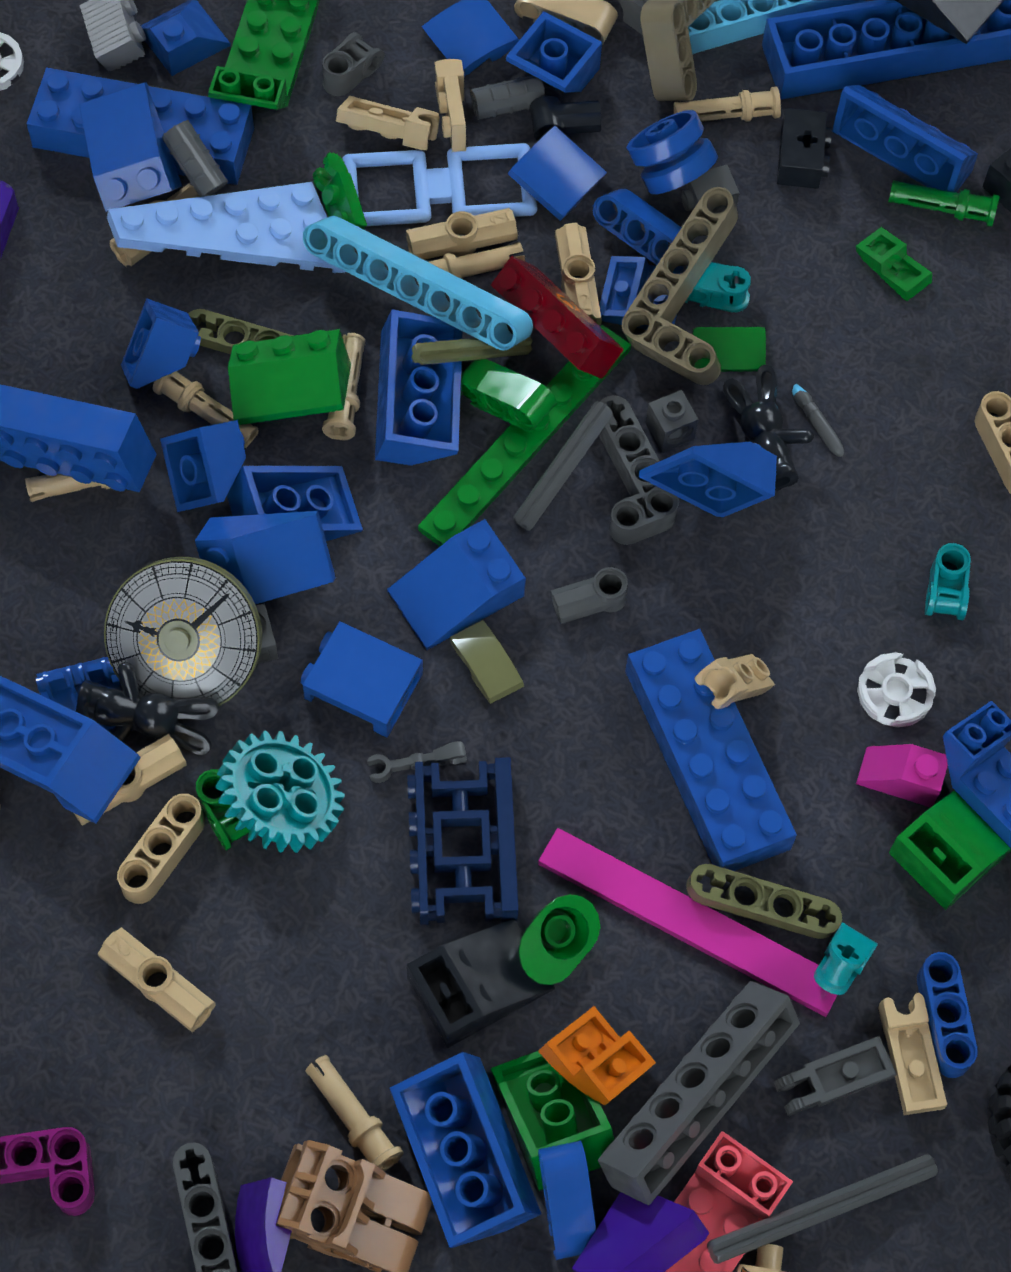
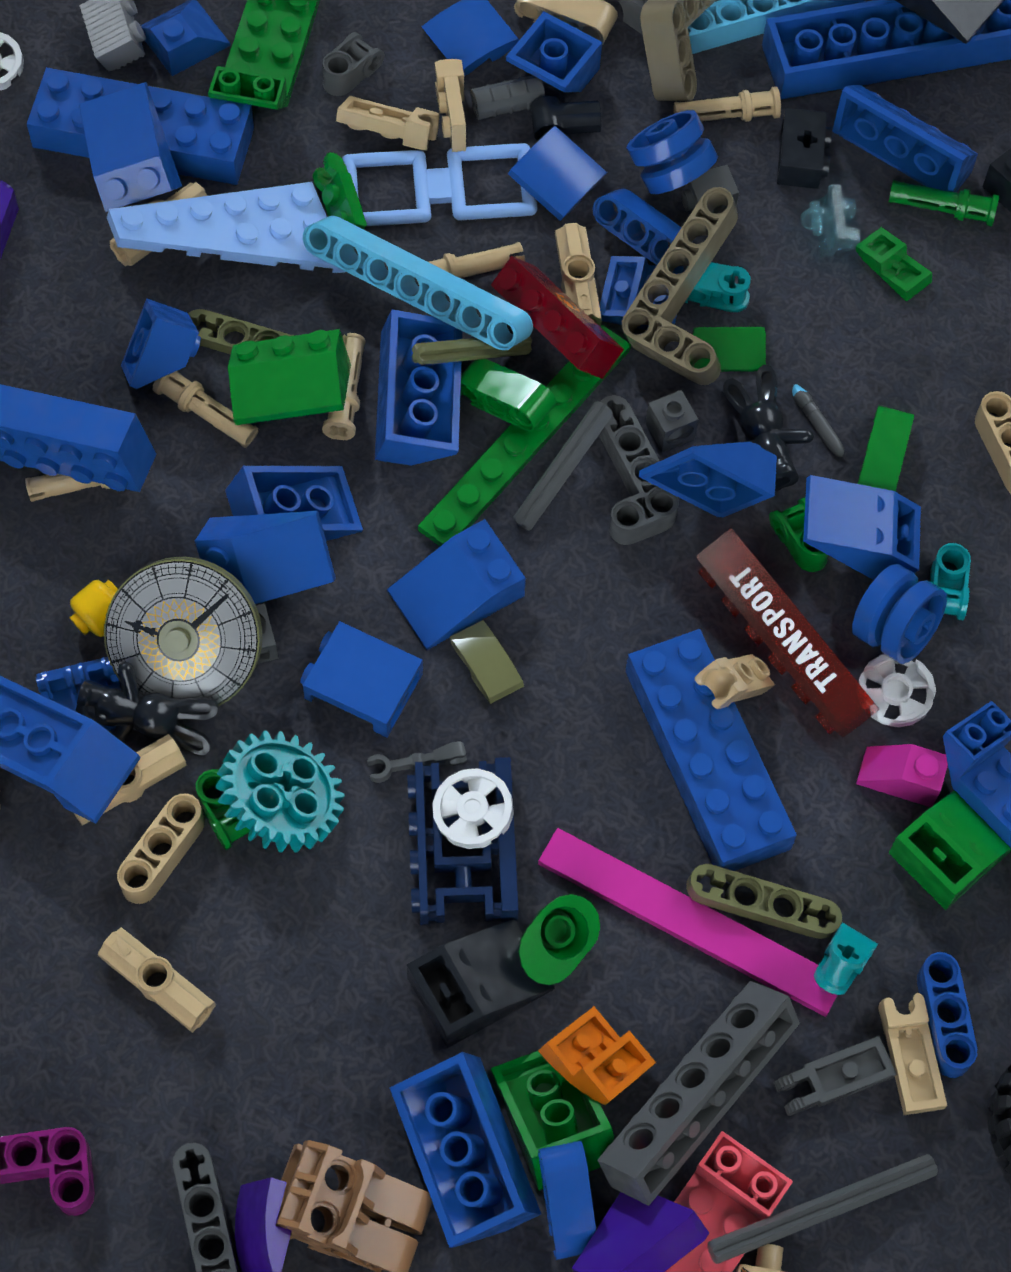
blue slope [160,420,246,512] -> none
dark grey axle [162,120,228,197] -> none
tan pin [305,1055,404,1171] -> none
tan piece [406,208,518,260] -> none
dark grey piece [550,567,628,624] -> none
none -> yellow head [70,580,118,637]
none -> white piece [432,768,514,849]
none -> clear red brick [696,528,880,738]
none -> green piece [769,497,829,572]
none -> clear light blue hips [801,184,860,257]
none -> blue slope [803,475,921,580]
none -> blue wheel [852,564,947,664]
none -> green beam [857,405,914,492]

